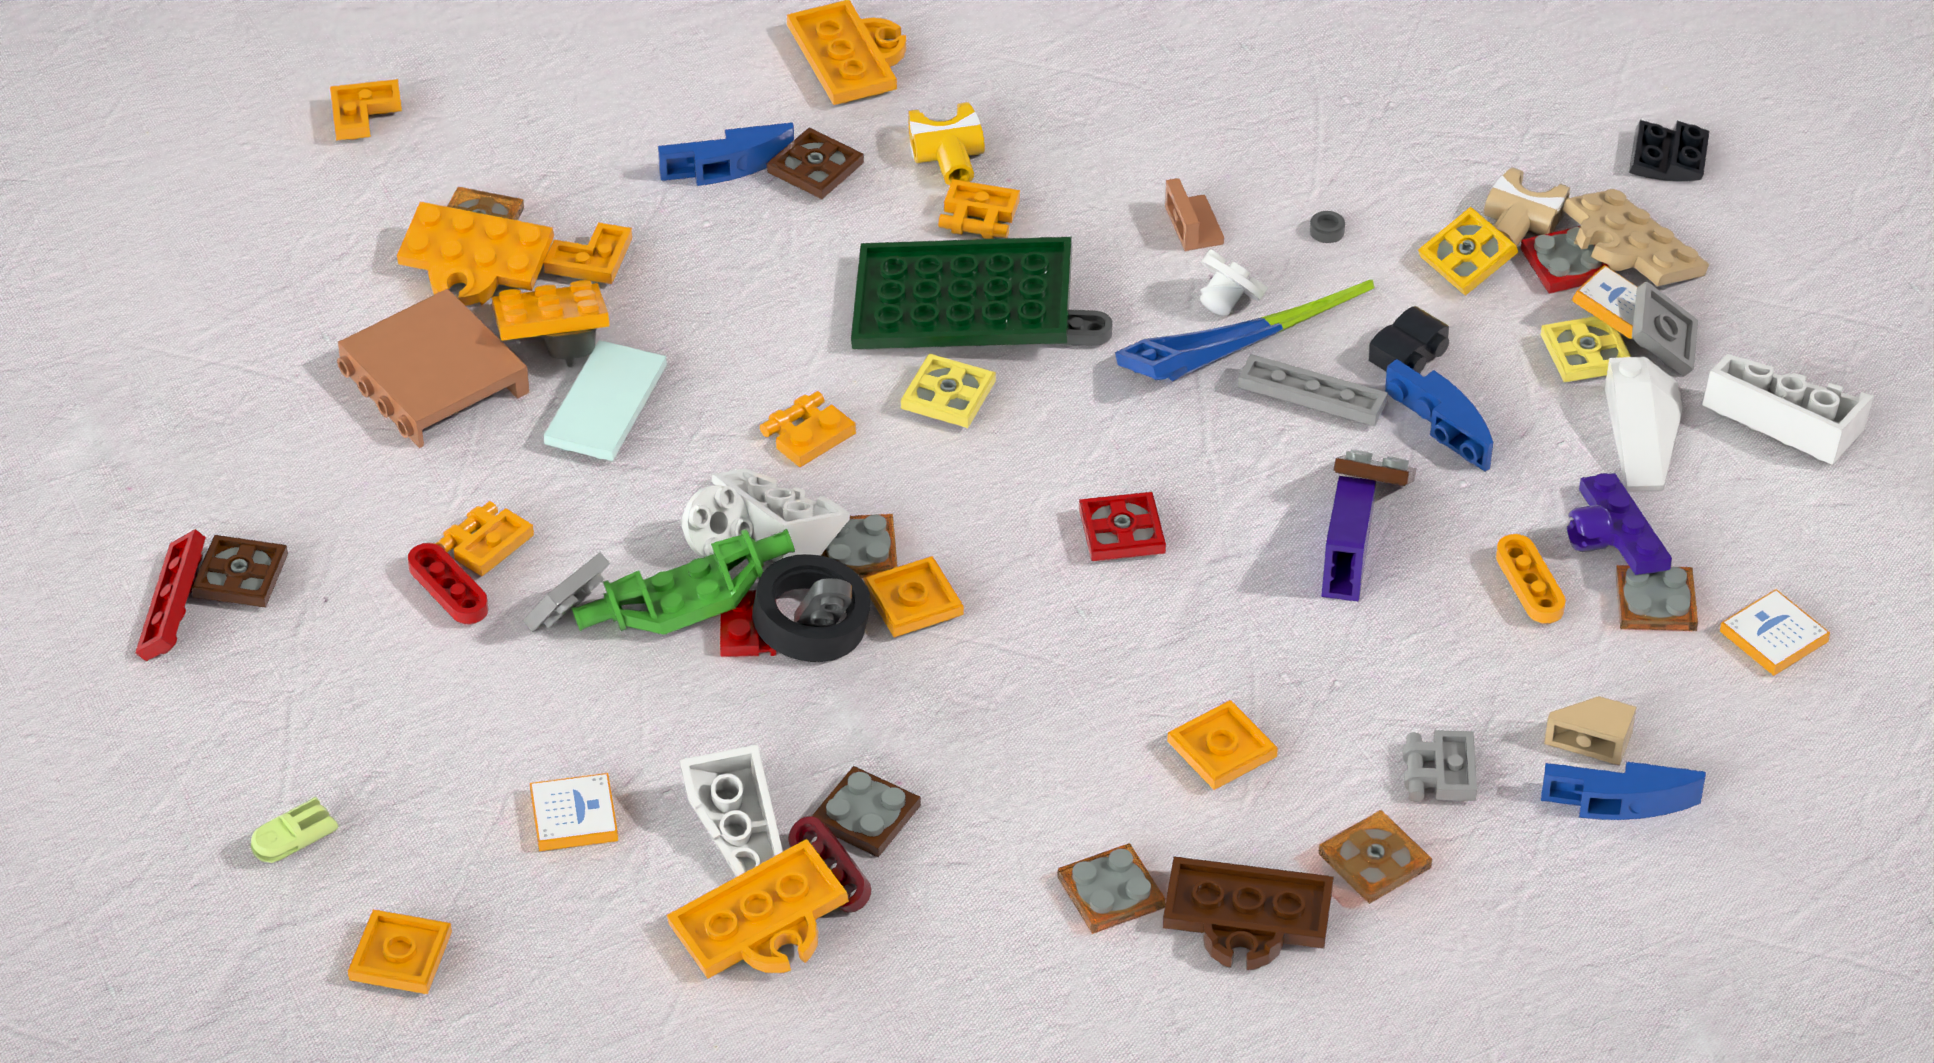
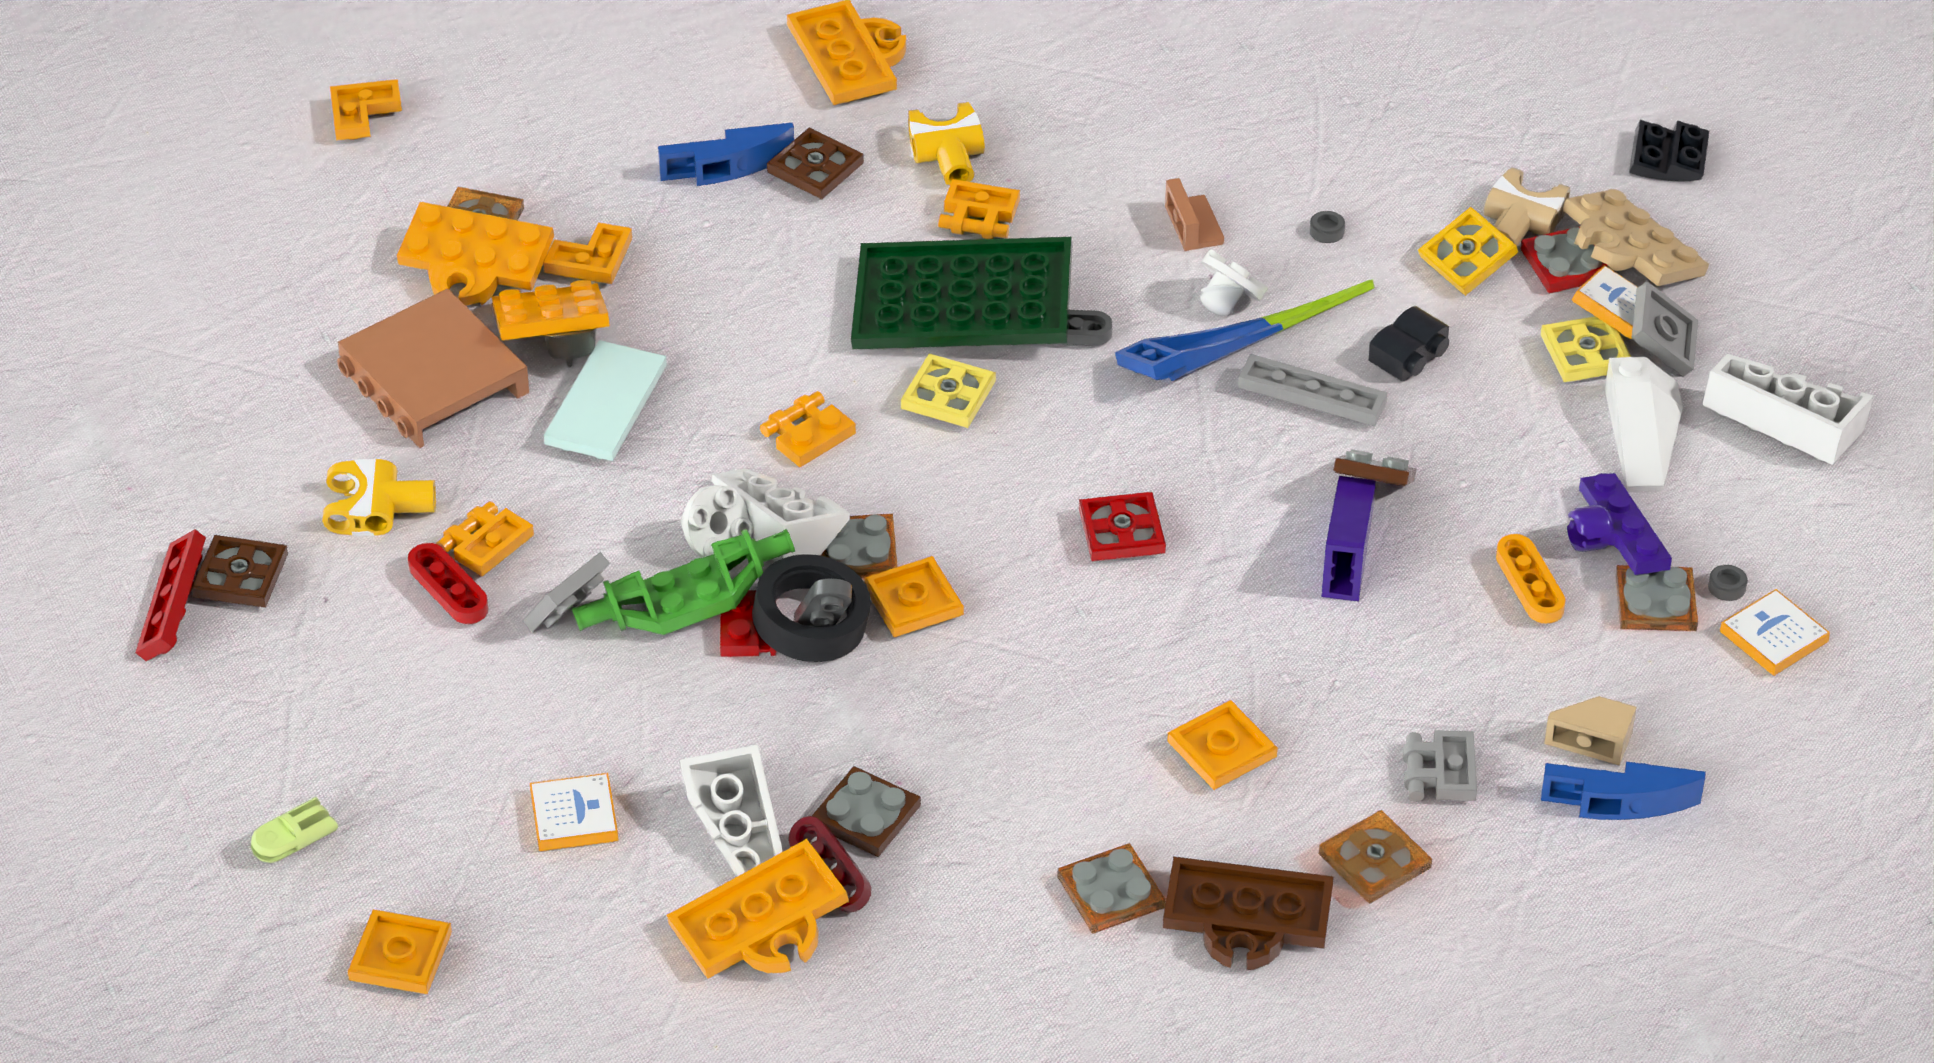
blue slope [1385,359,1493,472] -> none
none -> yellow connector [322,459,436,536]
none -> dark grey tile [1708,565,1748,601]

